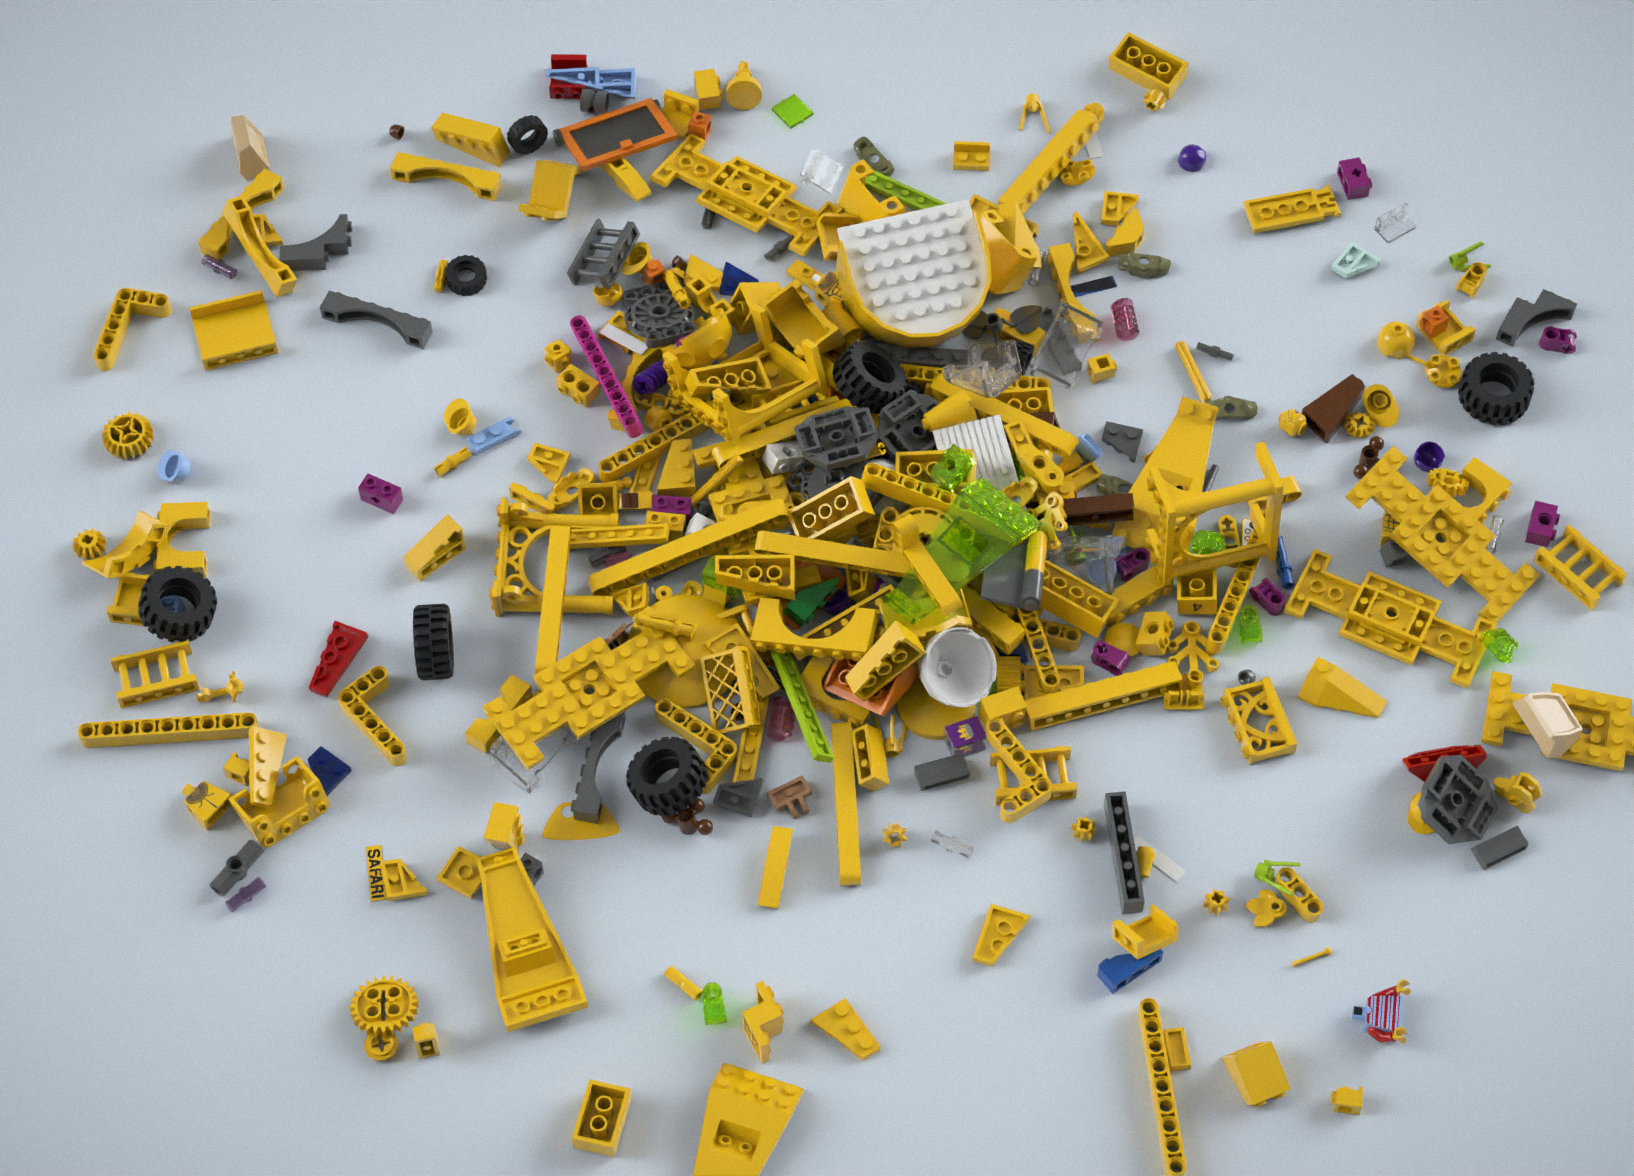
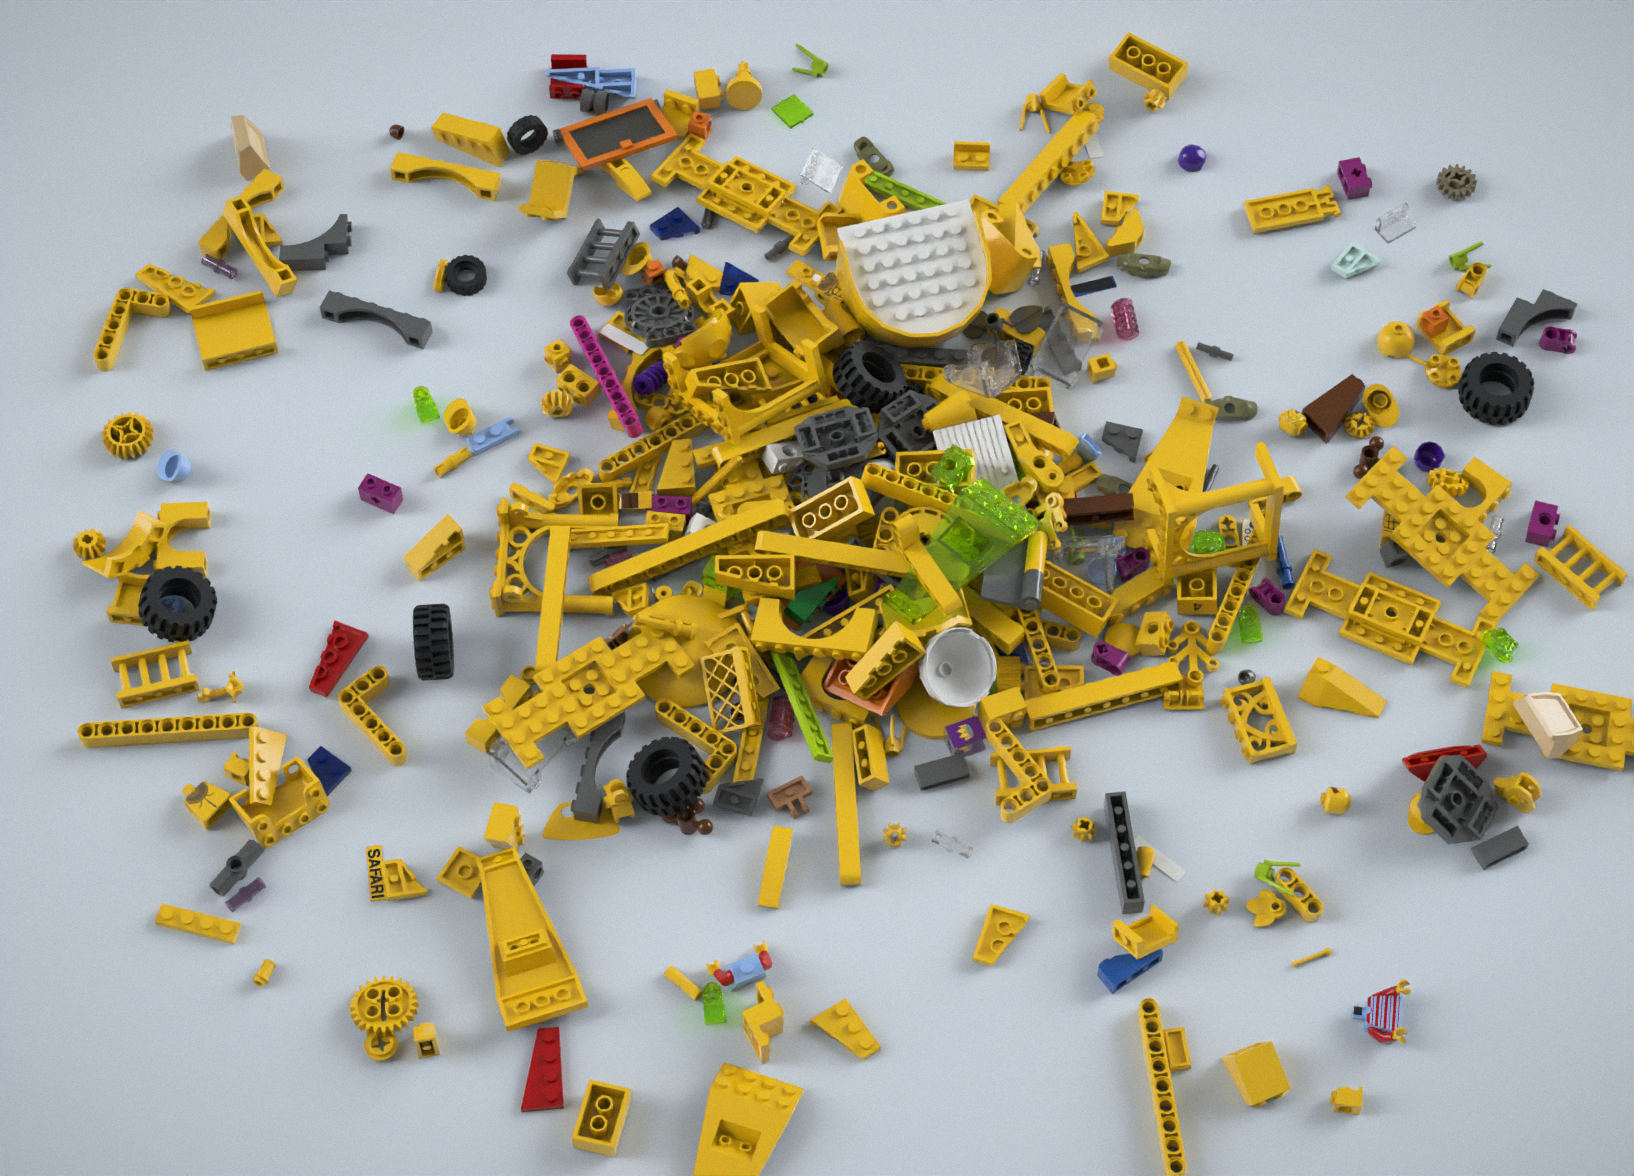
none -> yellow wing [135,264,216,315]
none -> yellow plate [155,903,241,944]
none -> yellow pin [253,959,276,987]
none -> clear neon green piece [413,386,440,424]
none -> yellow plate [520,665,536,685]
none -> red wing [521,1027,564,1112]
none -> yellow gear [541,390,573,418]
none -> yellow hinge [602,779,635,823]
none -> clear blue wing [649,207,700,241]
none -> torso [706,940,772,991]
none -> lime plant [792,43,829,77]
none -> yellow panel [1039,73,1097,116]
none -> yellow head [1320,787,1351,815]
none -> dark tan gear [1436,164,1477,200]

